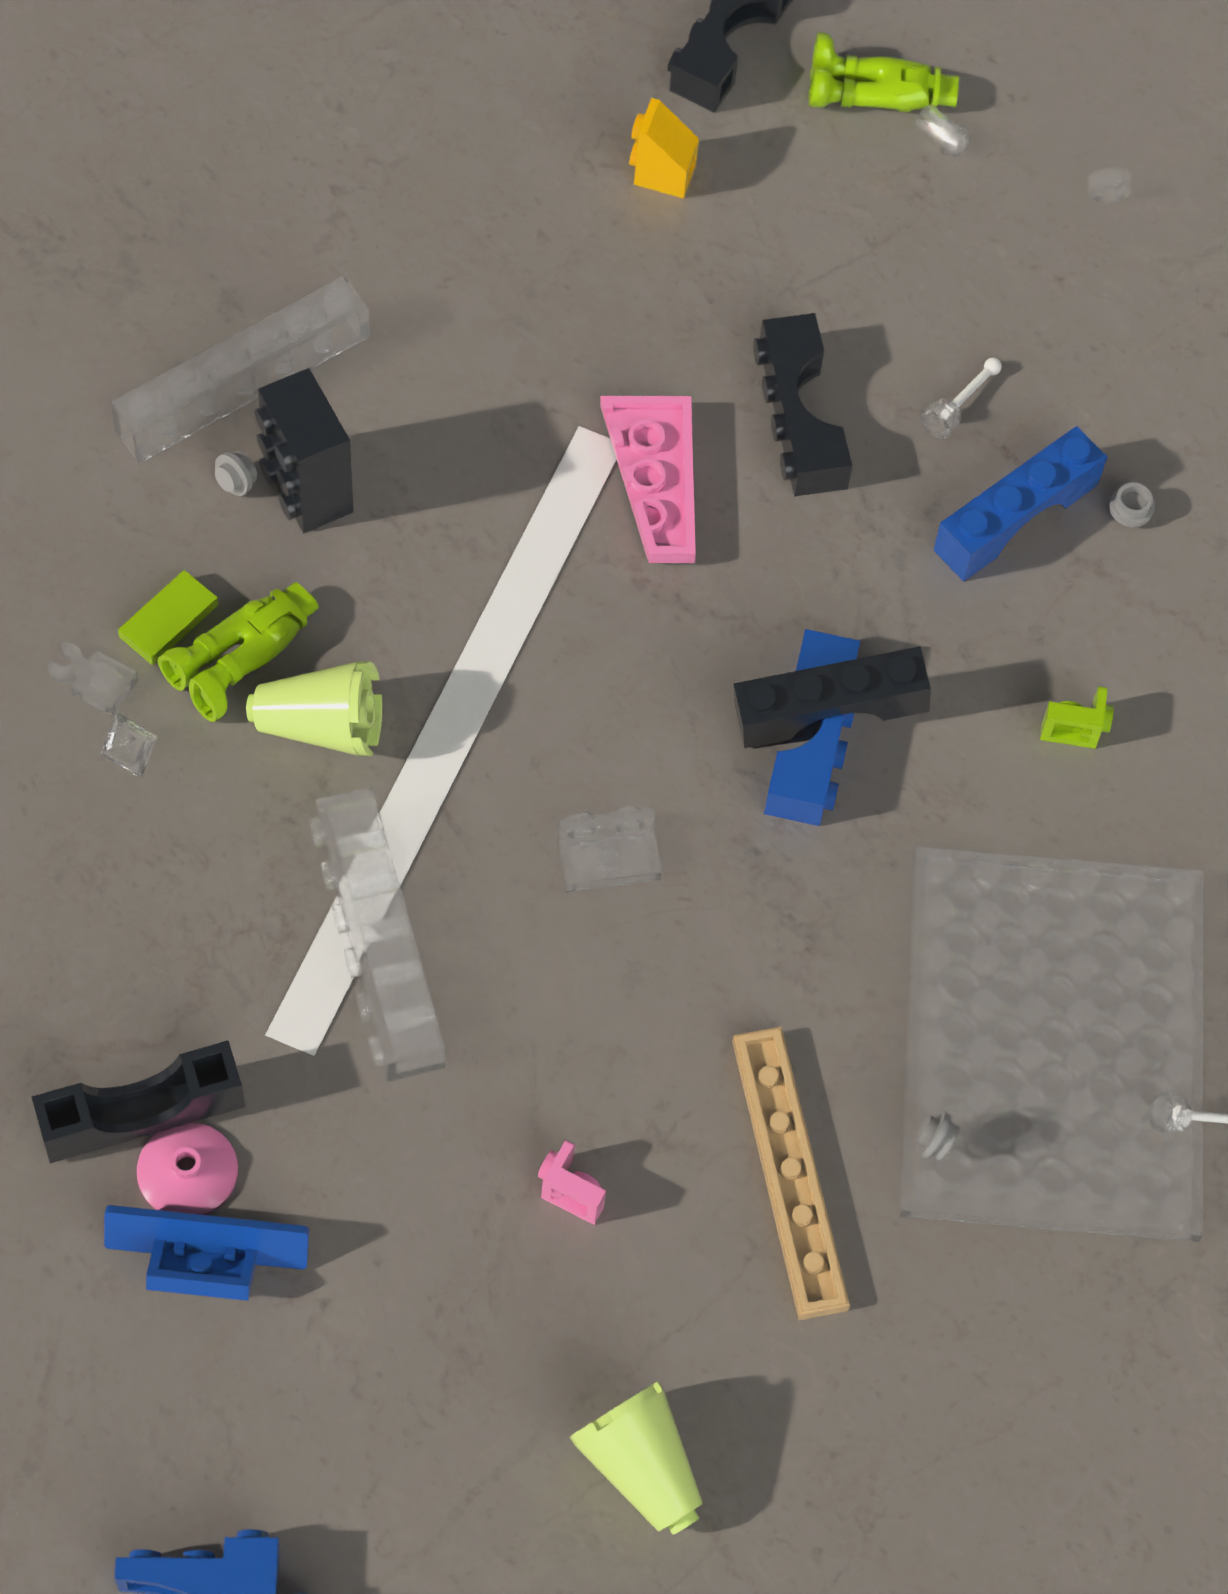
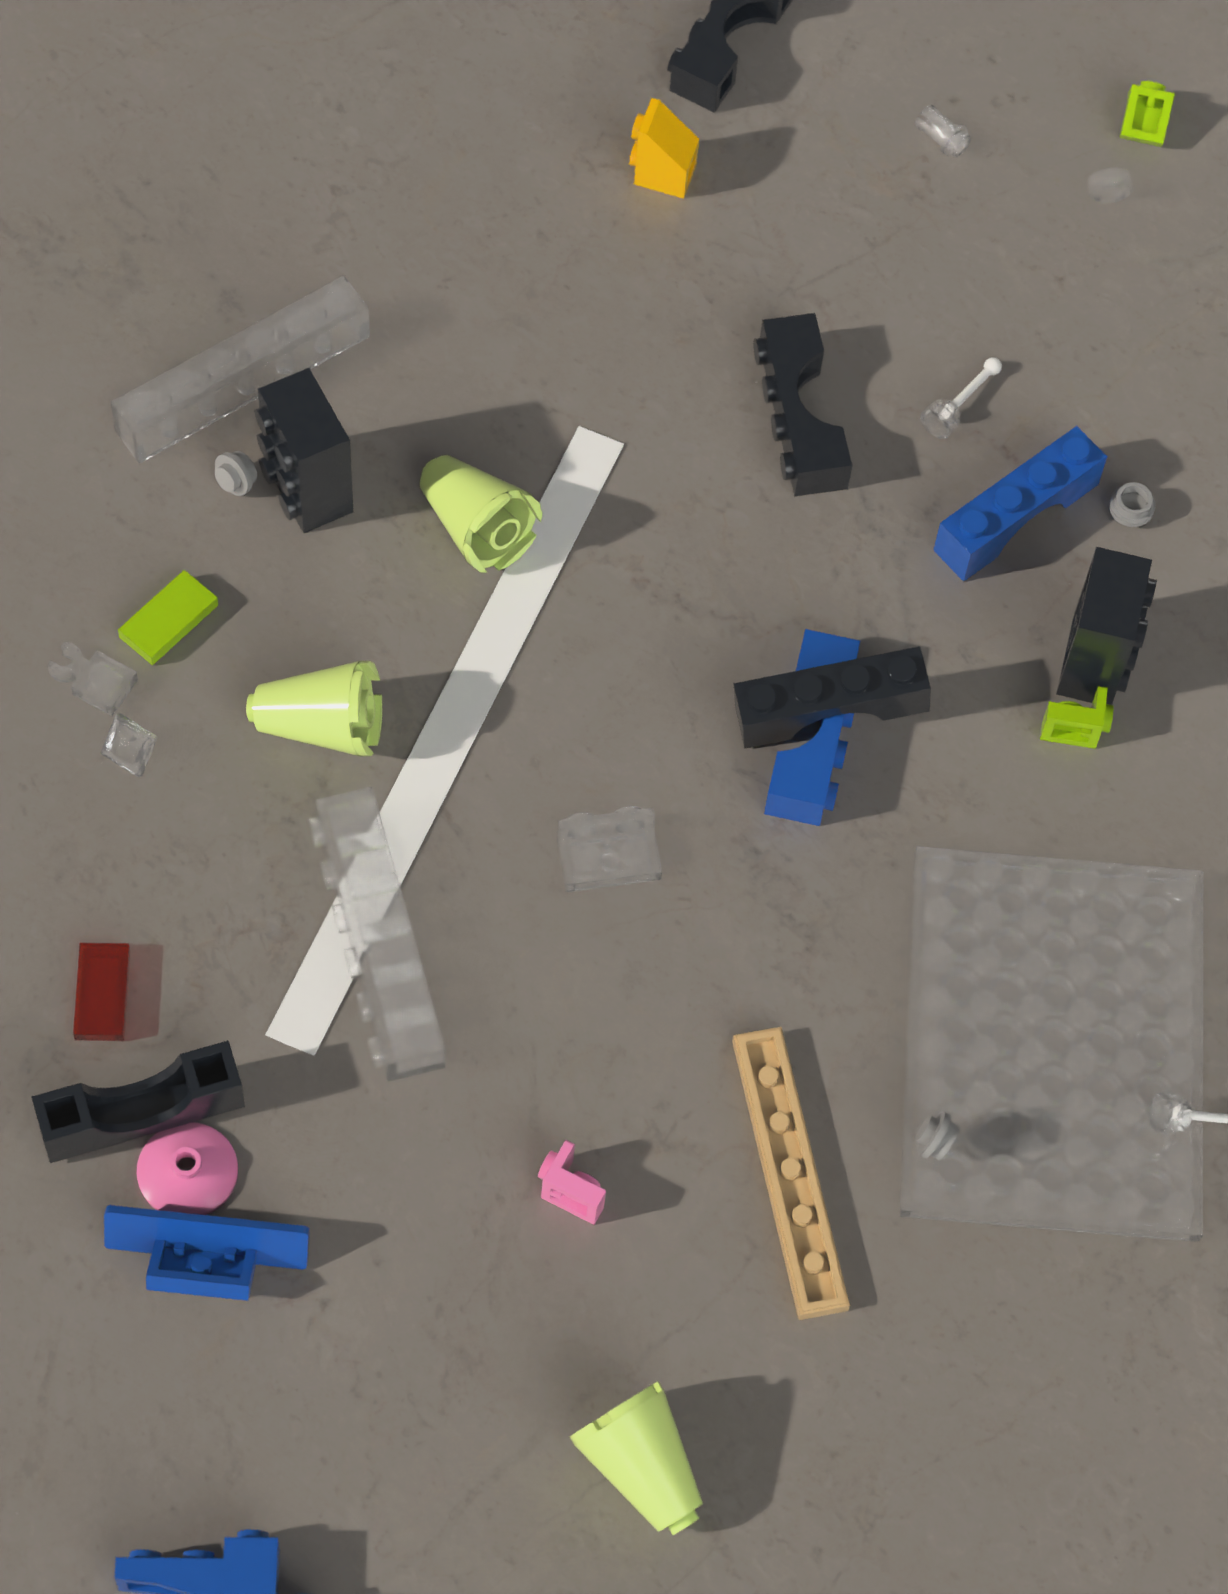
lime piece [158,582,319,722] -> none
bright pink wing [600,396,696,563] -> none
lime piece [808,32,959,112] -> none
none -> clear red tile [73,943,130,1041]
none -> yellowish green cone [420,455,542,573]
none -> black brick [1056,546,1157,705]
none -> lime bracket [1119,81,1175,147]

